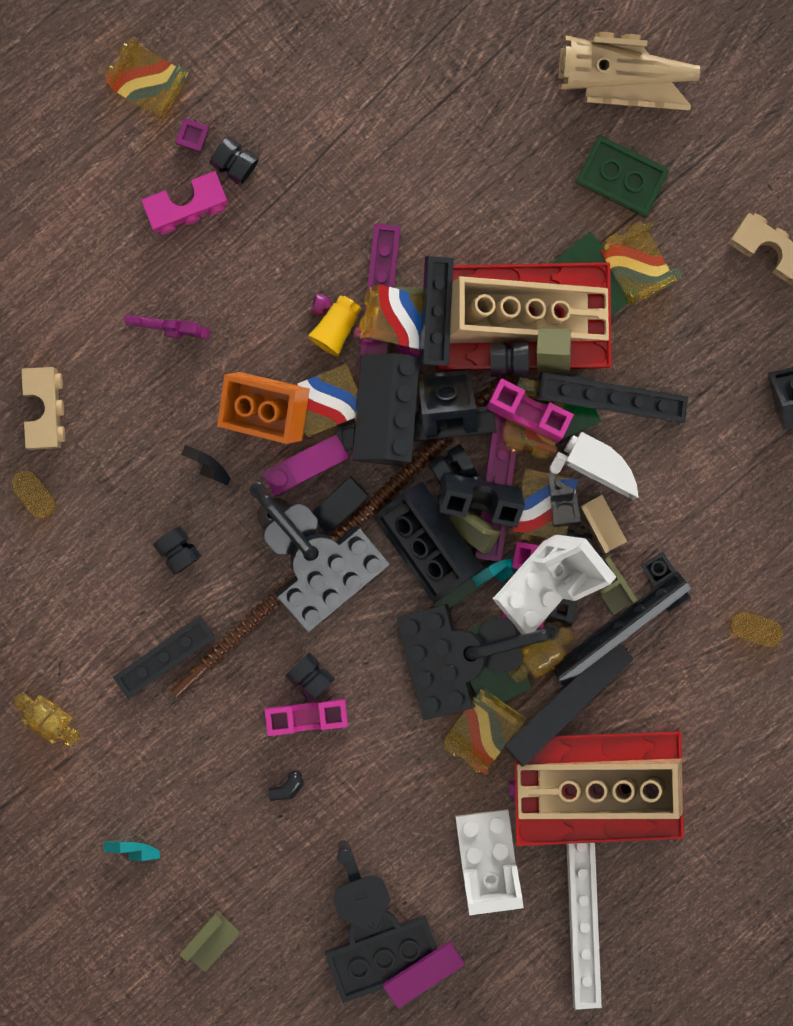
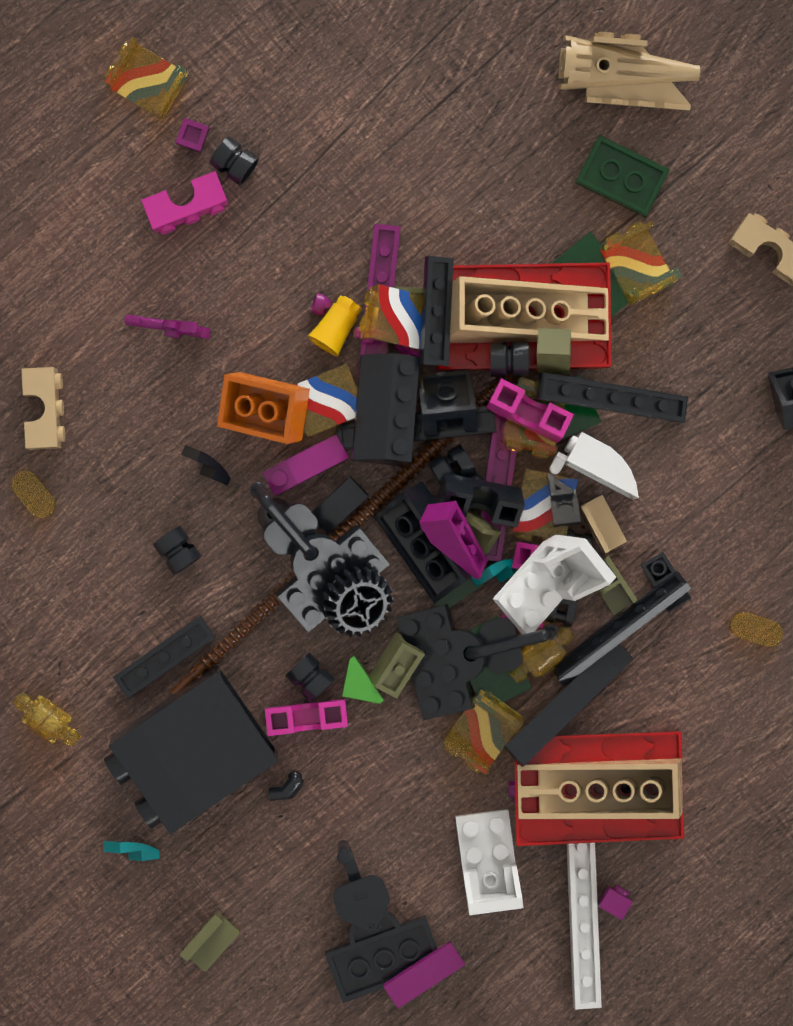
none -> black brick [104,665,278,834]
none -> black gear [321,566,394,637]
none -> bright green slope [342,655,384,704]
none -> olive panel [369,632,425,699]
none -> magenta slope [419,501,488,579]
none -> magenta plate [597,885,633,920]

